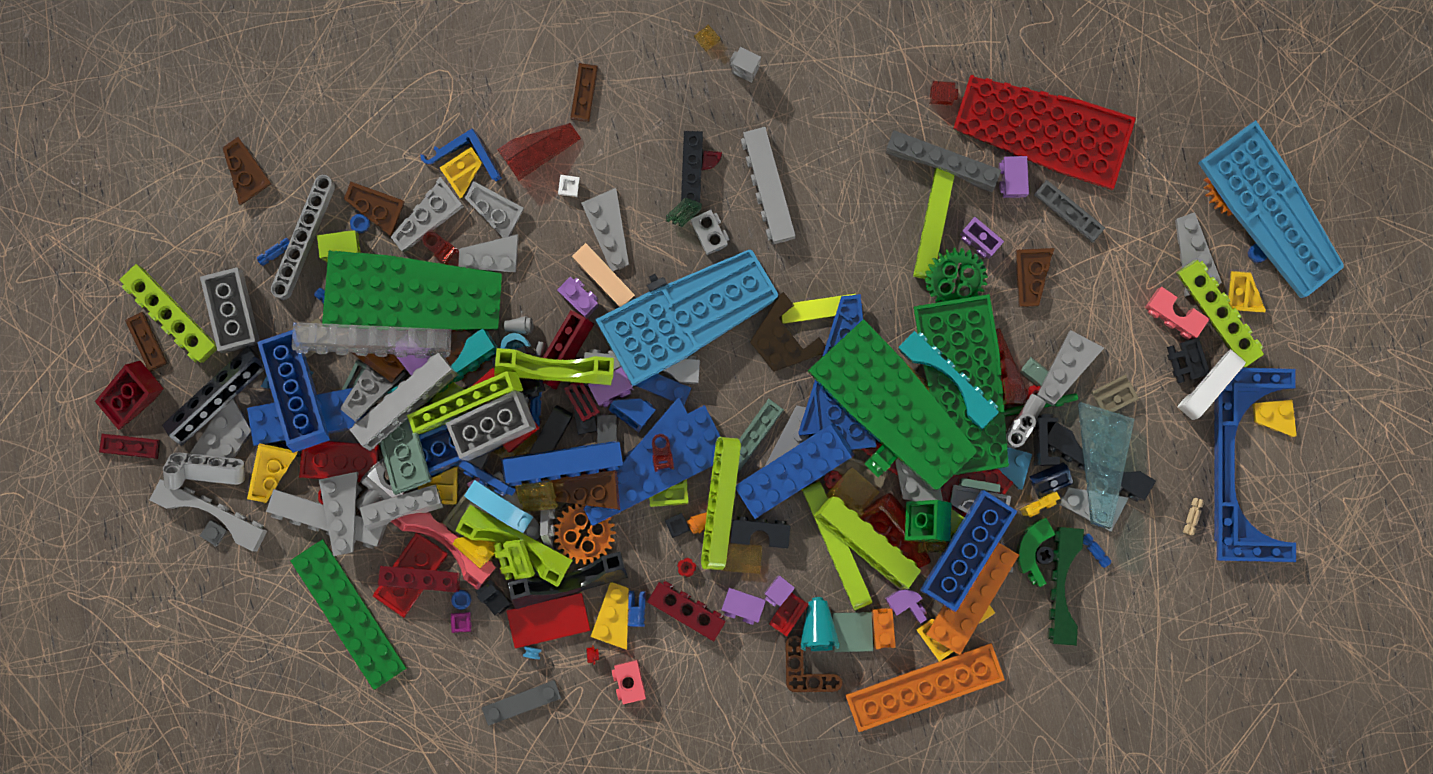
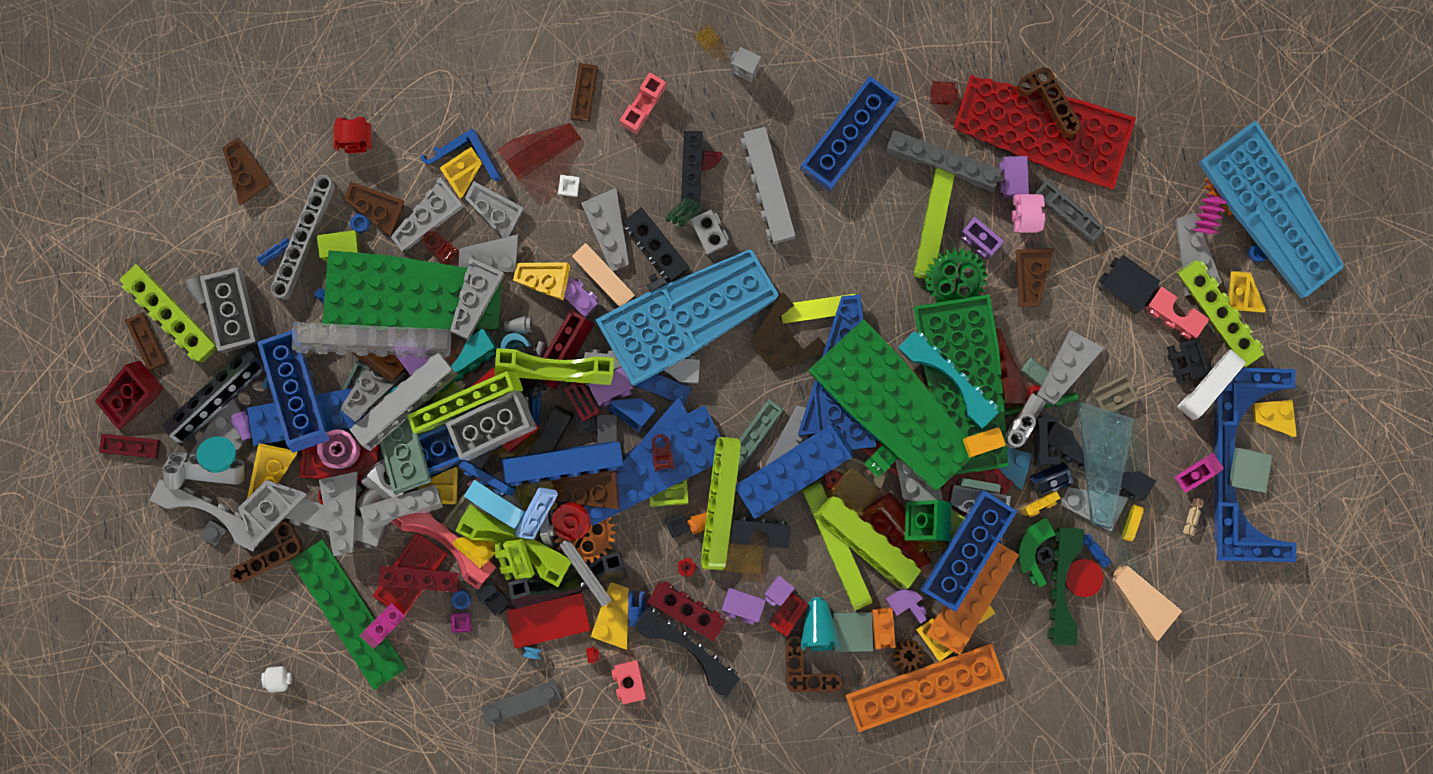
none -> light grey cone [186,275,206,305]
none -> teal tile [196,436,237,473]
none -> reddish brown beam [230,522,304,583]
none -> medium lavender cone [231,411,252,441]
none -> light grey wing [238,480,308,548]
none -> white head [261,666,292,692]
none -> bright pink brick [317,429,360,469]
none -> red brick [333,117,372,154]
none -> dark pink brick [359,603,405,649]
none -> light grey wing [450,257,504,341]
none -> yellow wing [513,262,570,301]
none -> light blue tile [515,488,558,540]
none -> red tile [551,502,591,541]
none -> light grey axle [560,540,611,606]
none -> coral arch [620,72,666,135]
none -> black brick [624,207,689,282]
none -> black arch [631,607,740,698]
none -> blue brick [800,76,900,192]
none -> reddish brown gear [892,639,925,672]
none -> light orange tile [963,427,1006,458]
none -> bright pink brick [1011,194,1045,233]
none -> reddish brown beam [1016,67,1080,138]
none -> red tile [1065,559,1104,597]
none -> black panel [1098,255,1161,314]
none -> light nougat slope [1112,566,1182,641]
none -> yellow beam [1122,504,1144,542]
none -> dark pink brick [1175,453,1224,493]
none -> dark pink piece [1193,193,1227,235]
none -> sand green tile [1229,448,1272,493]

